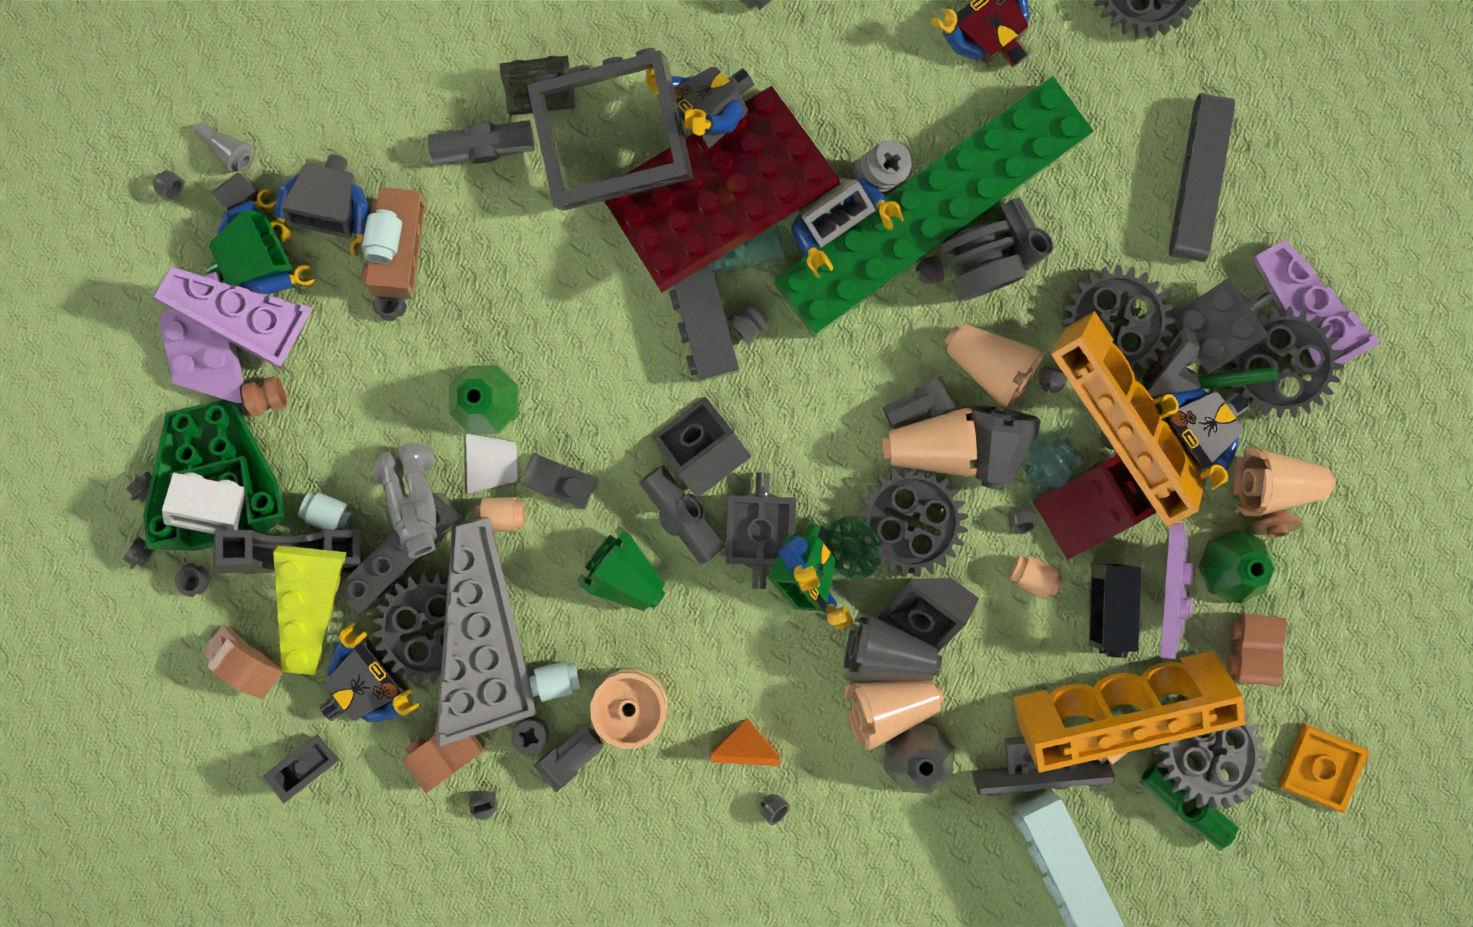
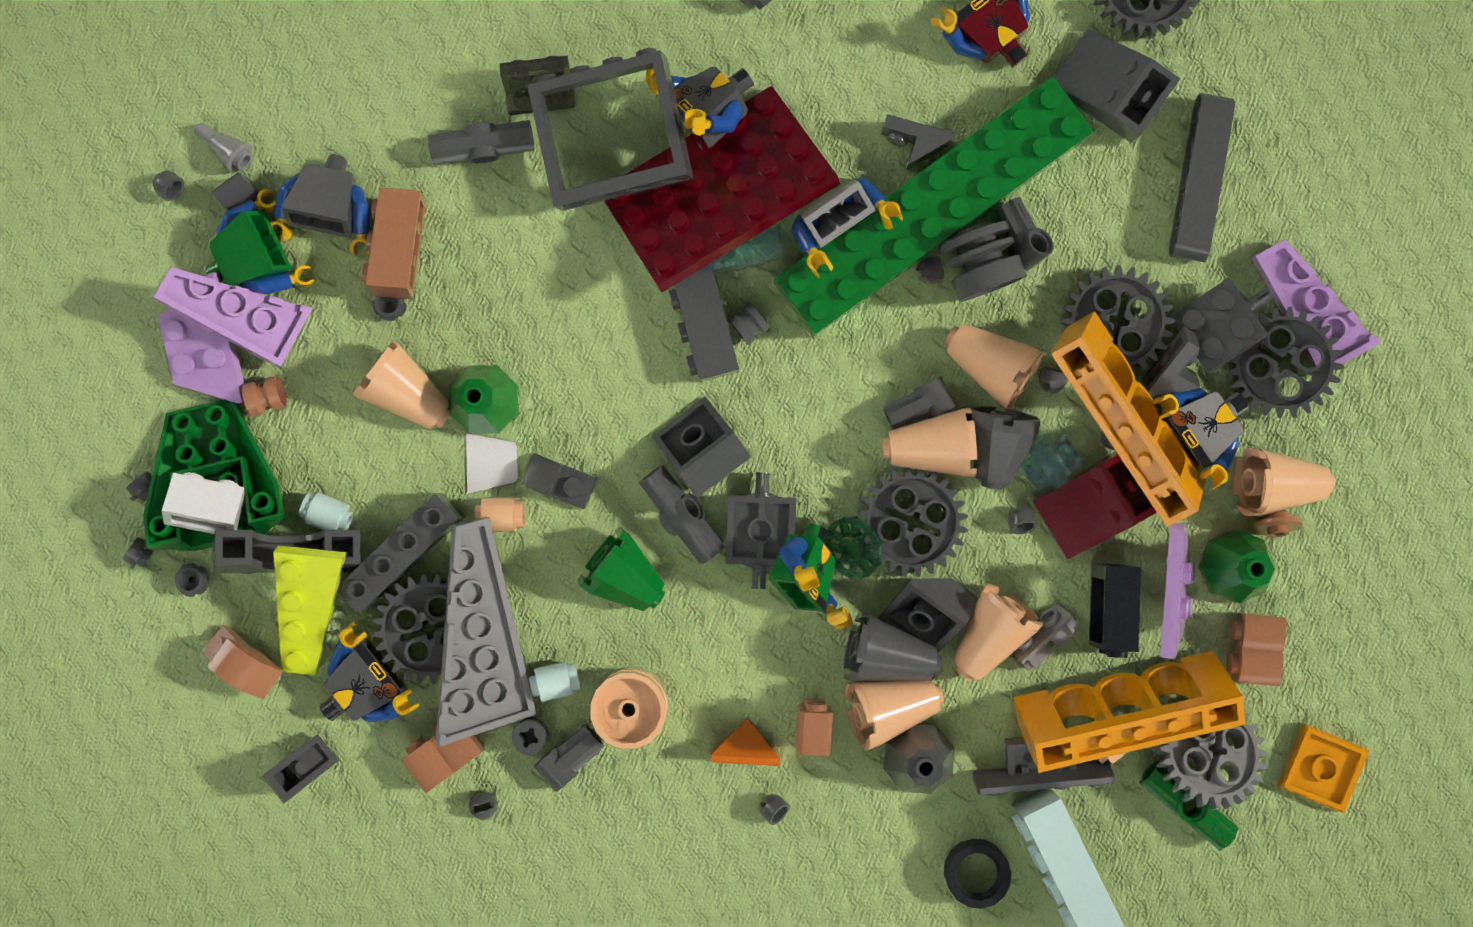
light aqua brick [362,209,403,264] -> none
light grey piece [373,444,437,558] -> none
light grey piece [846,140,912,194] -> none
light nougat brick [1008,555,1063,600] -> none
green piece [1197,367,1277,389] -> none
none -> light nougat cone [352,340,451,430]
none -> nougat brick [795,698,833,756]
none -> dark grey slope [881,114,953,169]
none -> black tyre [944,838,1012,909]
none -> light nougat cone [953,583,1043,681]
none -> light grey hinge [1012,603,1078,671]
none -> dark grey slope [1054,29,1180,143]

